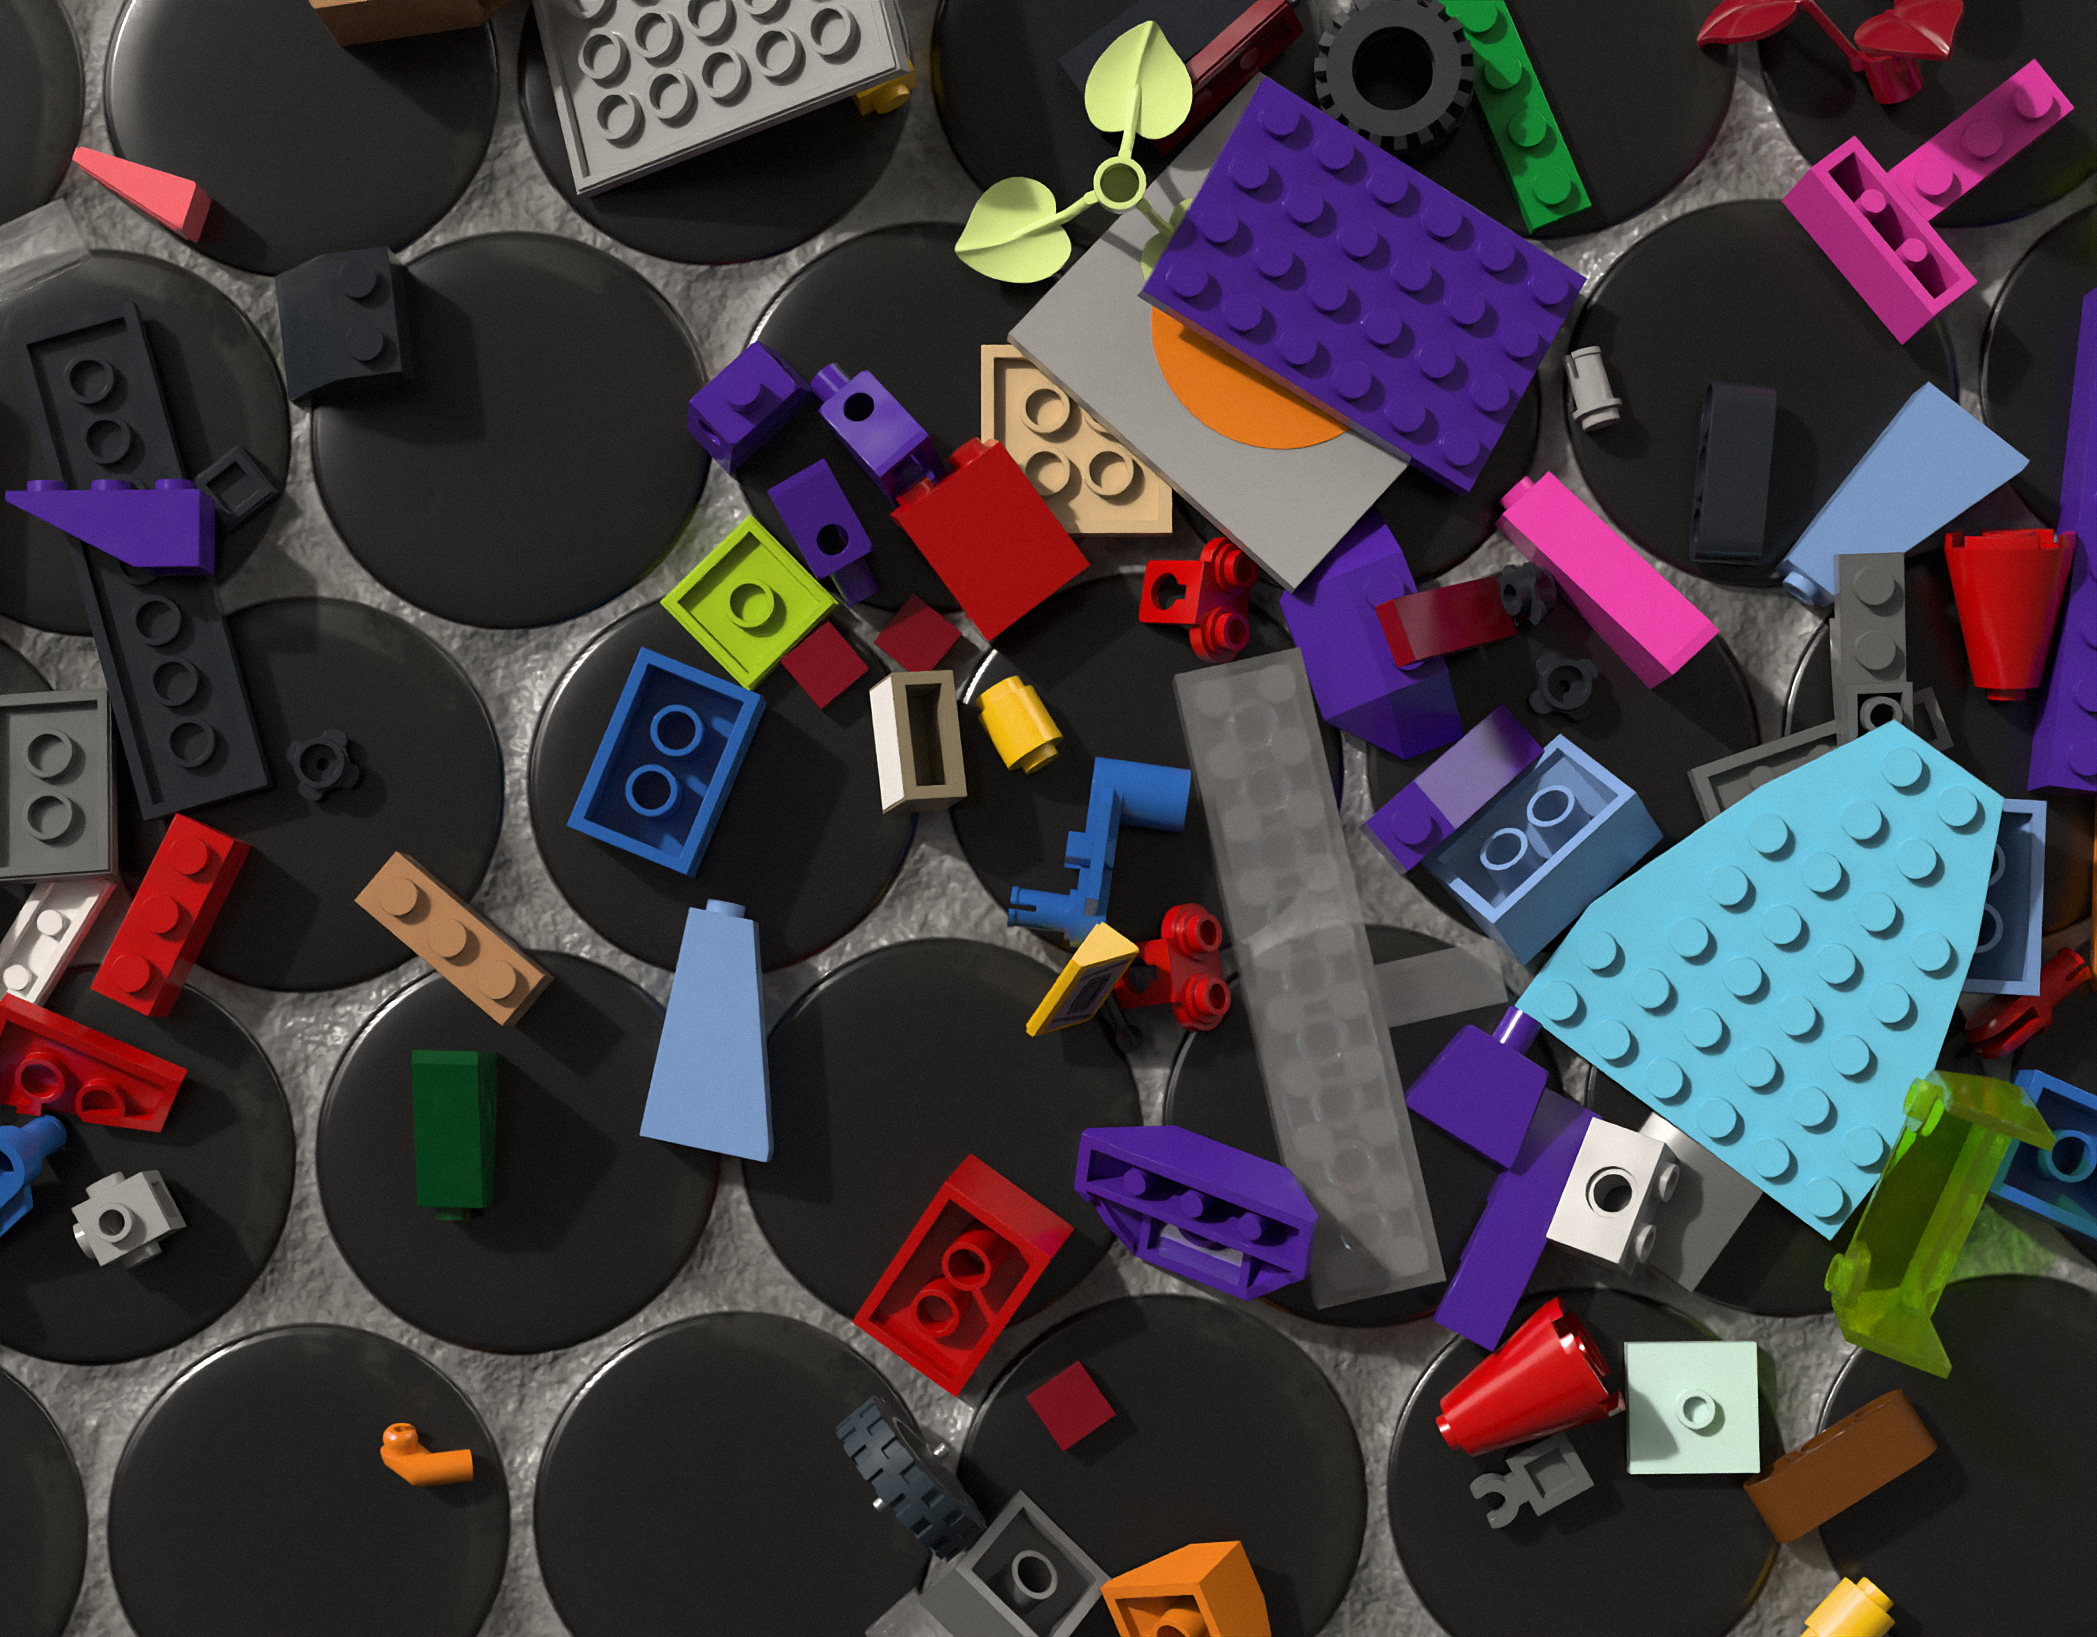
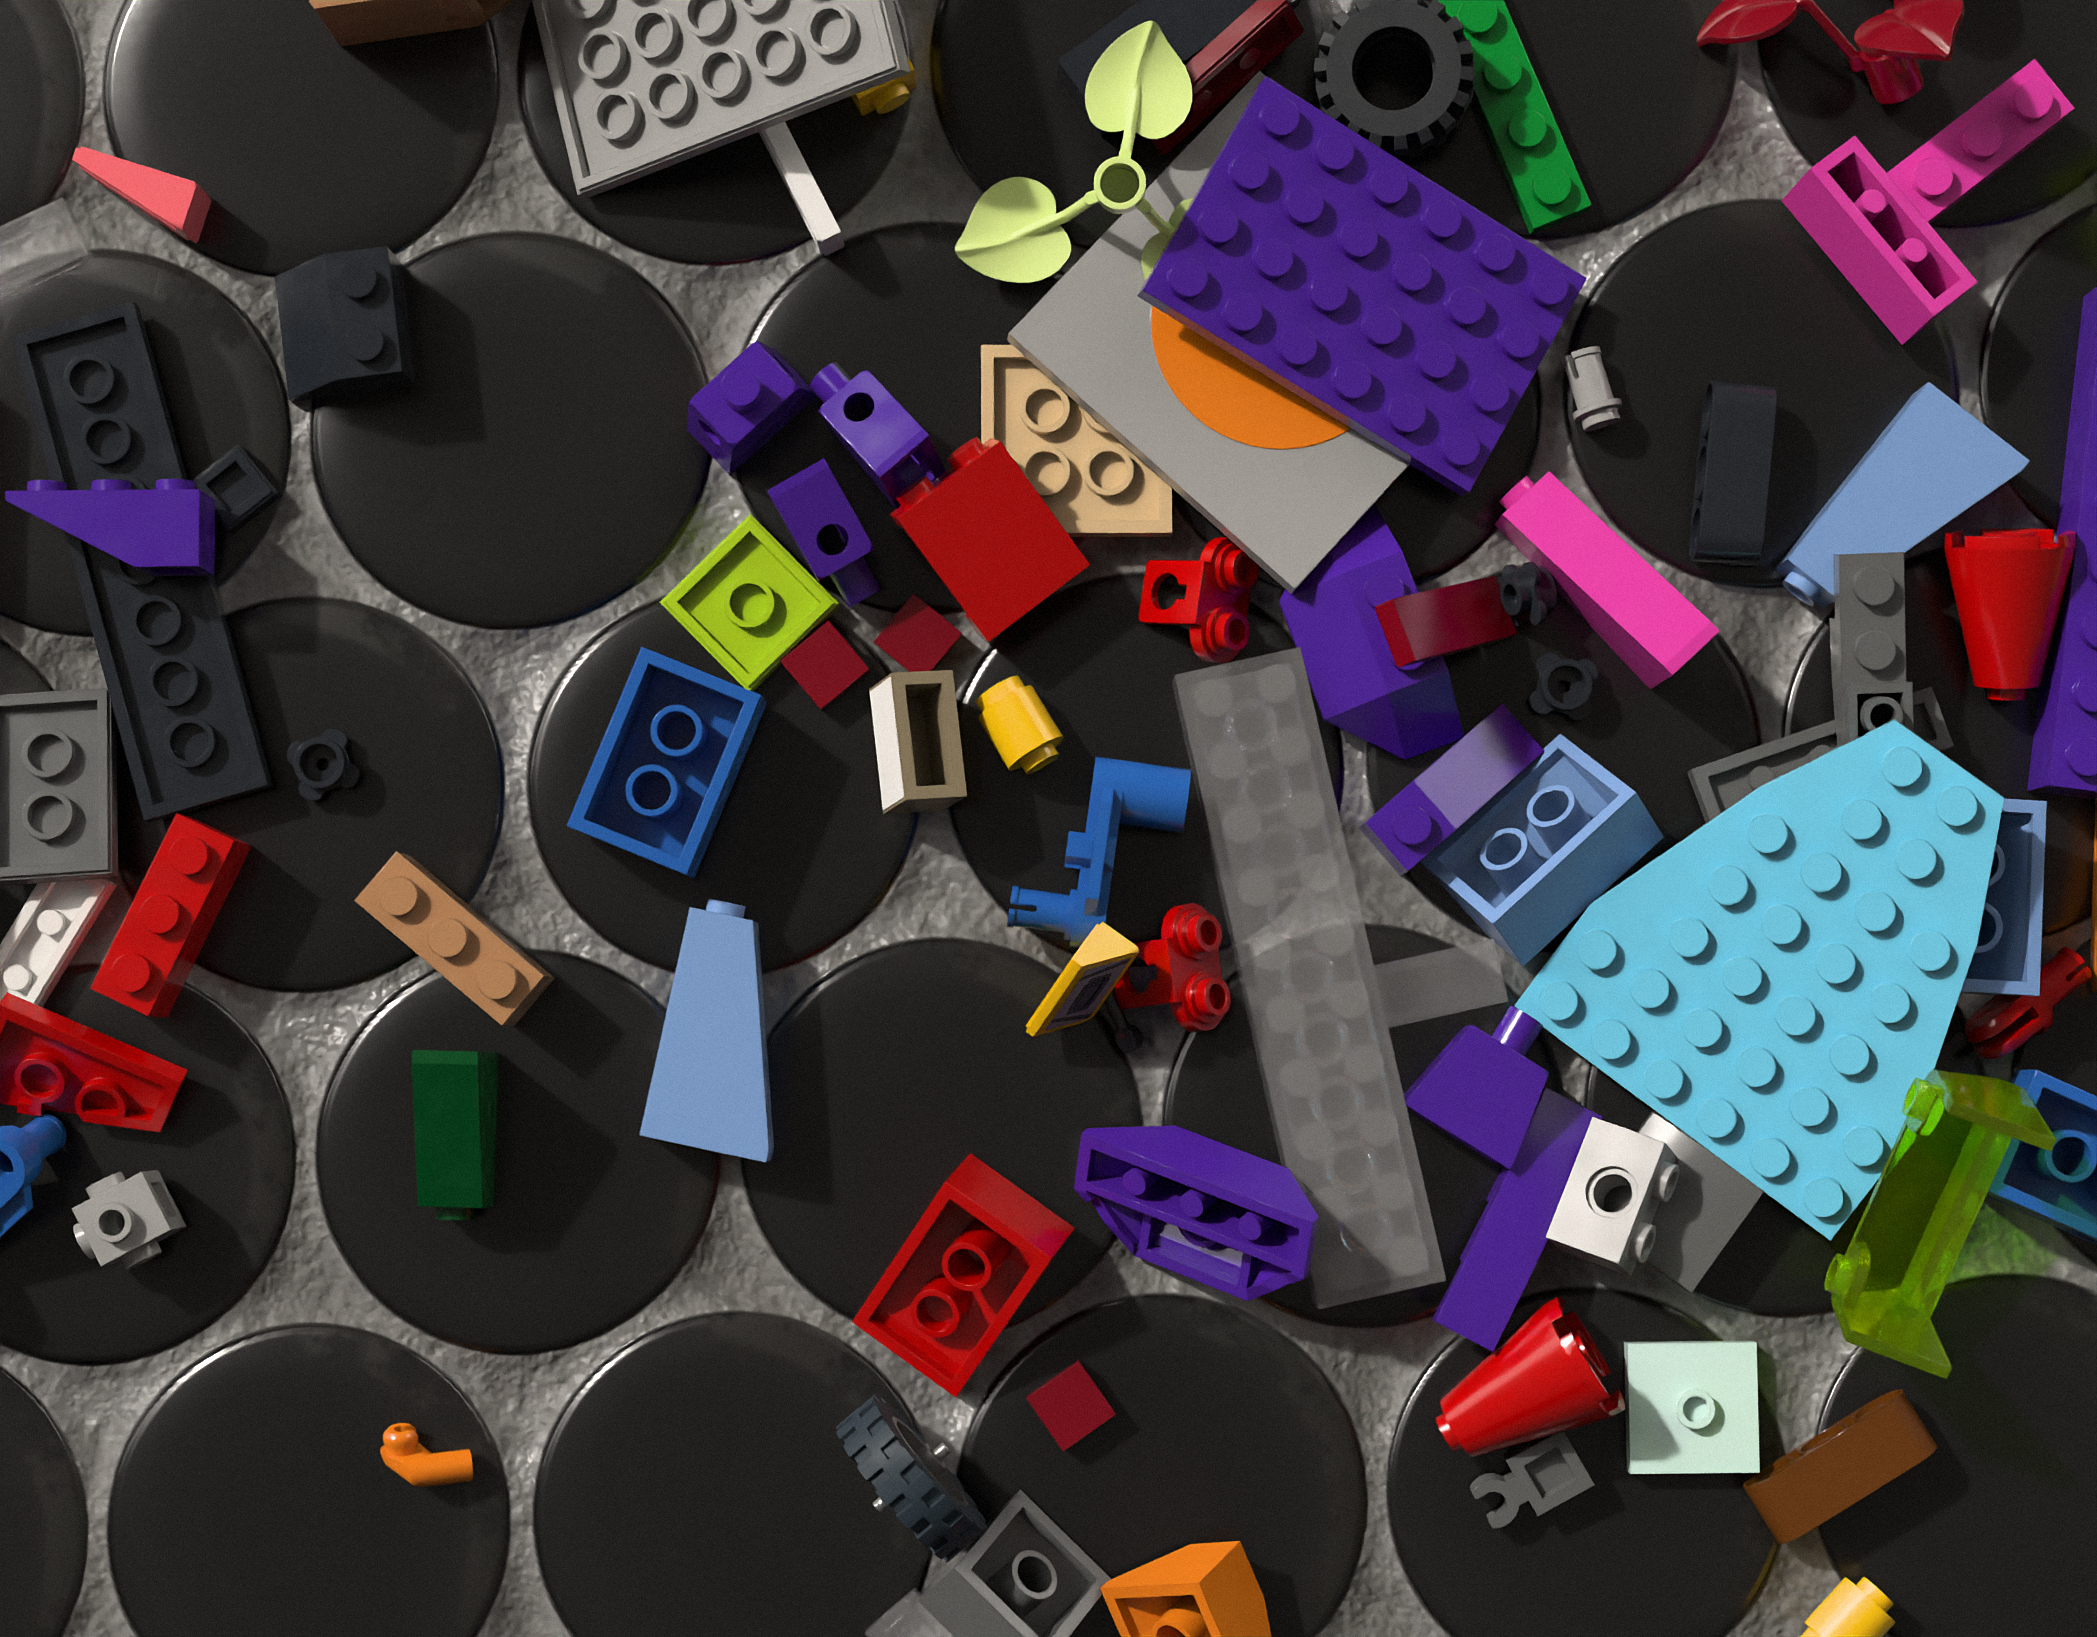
none -> white tile [759,122,845,256]

